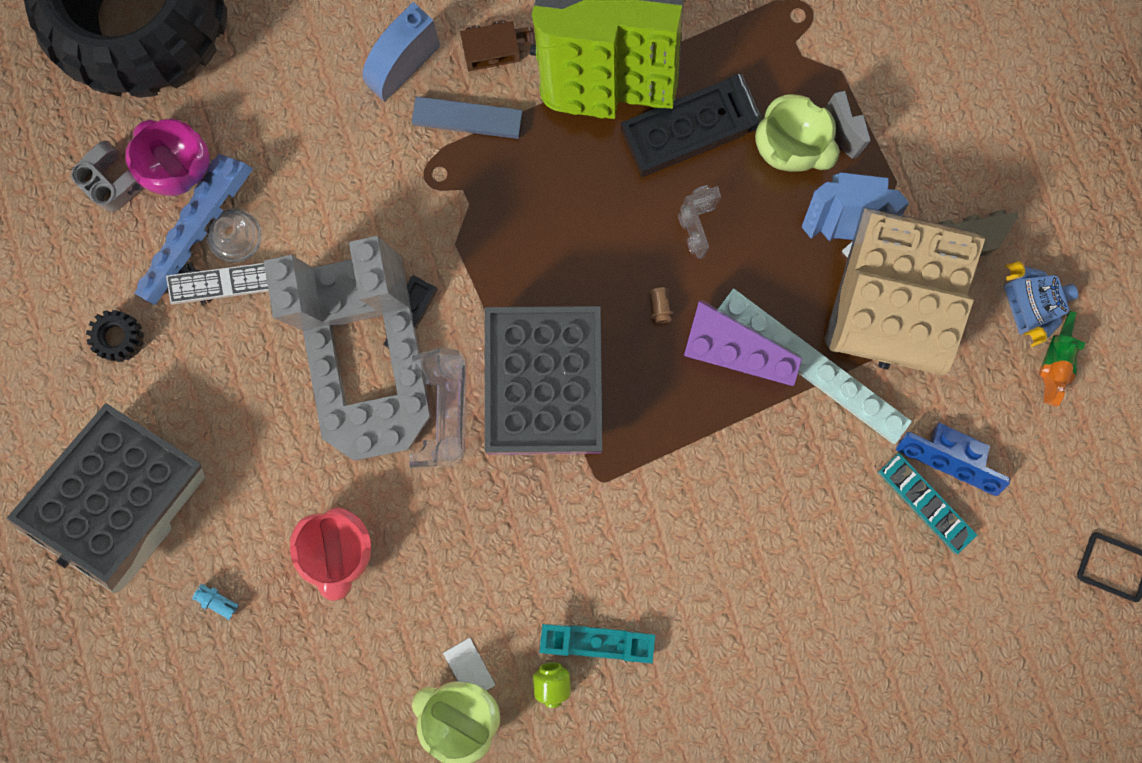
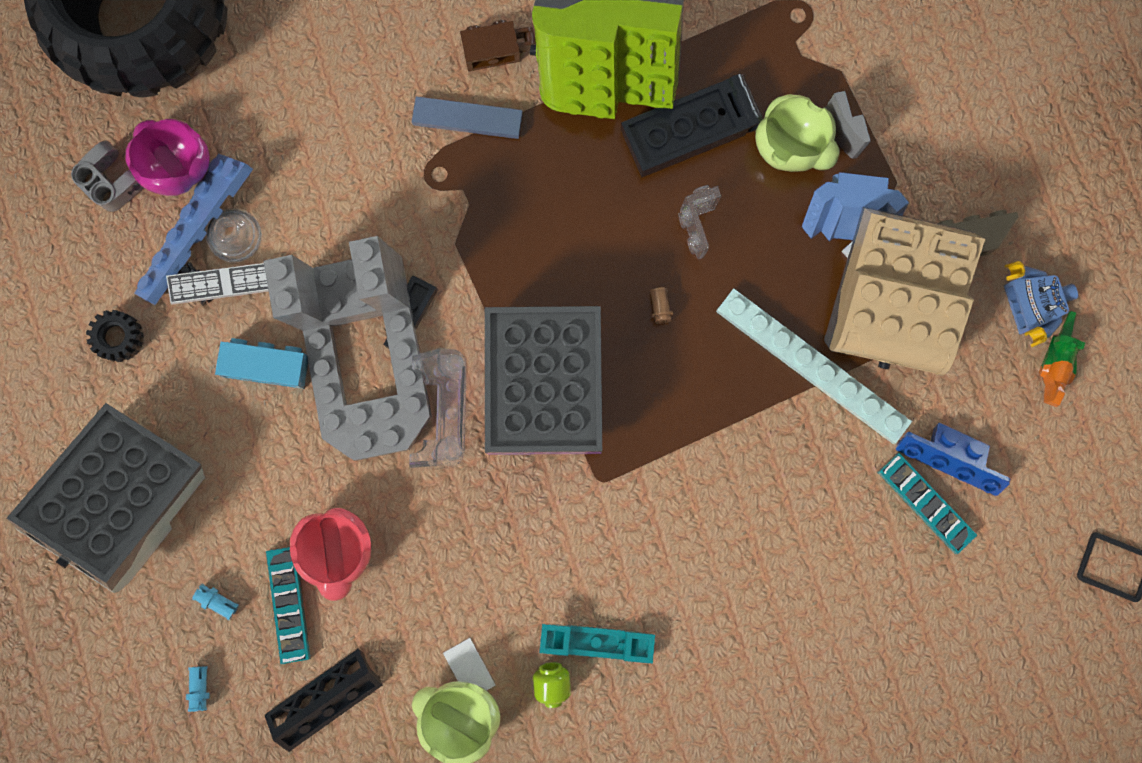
medium blue brick [363,2,440,102] -> none
medium lavender wedge [684,300,802,386] -> none
none -> medium azure pin [186,666,210,712]
none -> medium azure brick [215,338,308,389]
none -> black fence [264,648,383,752]
none -> tile [266,547,311,664]

